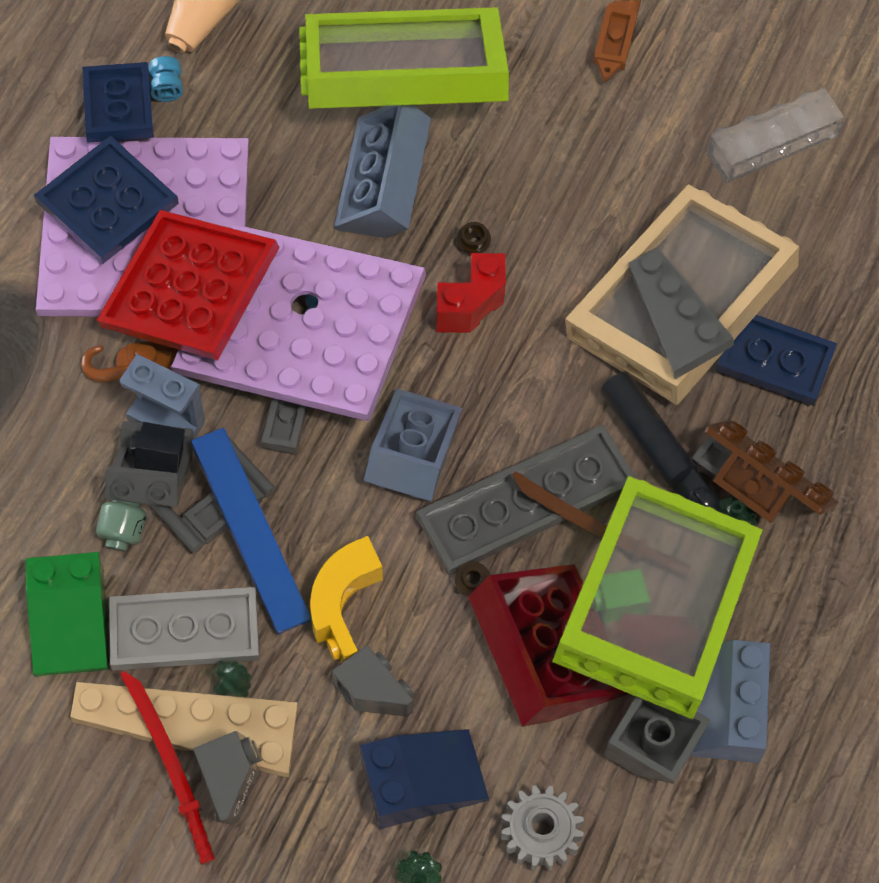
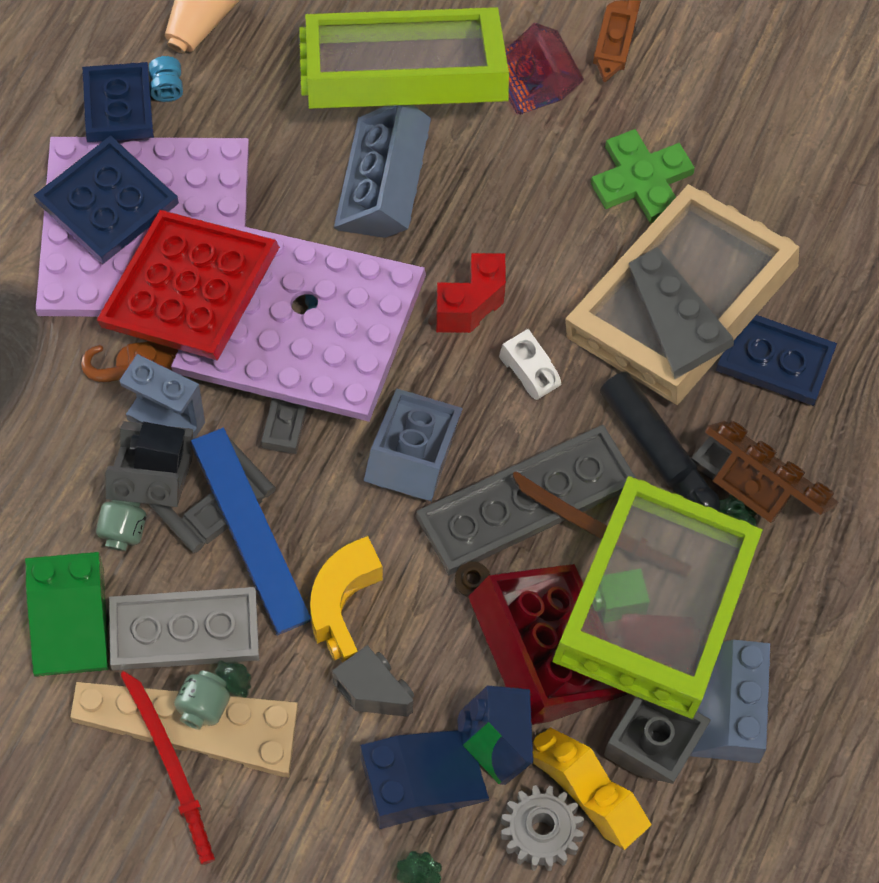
dark grey slope [193,731,262,825] -> none
dark brown plate [457,222,491,254] -> none
clear brick [707,88,845,183] -> none
none -> sand green head [174,670,230,730]
none -> dark blue slope [457,685,533,785]
none -> white leg [499,329,561,400]
none -> clear pink slope [505,22,584,114]
none -> yellow arch [532,727,652,850]
none -> bright green plate [591,129,695,224]

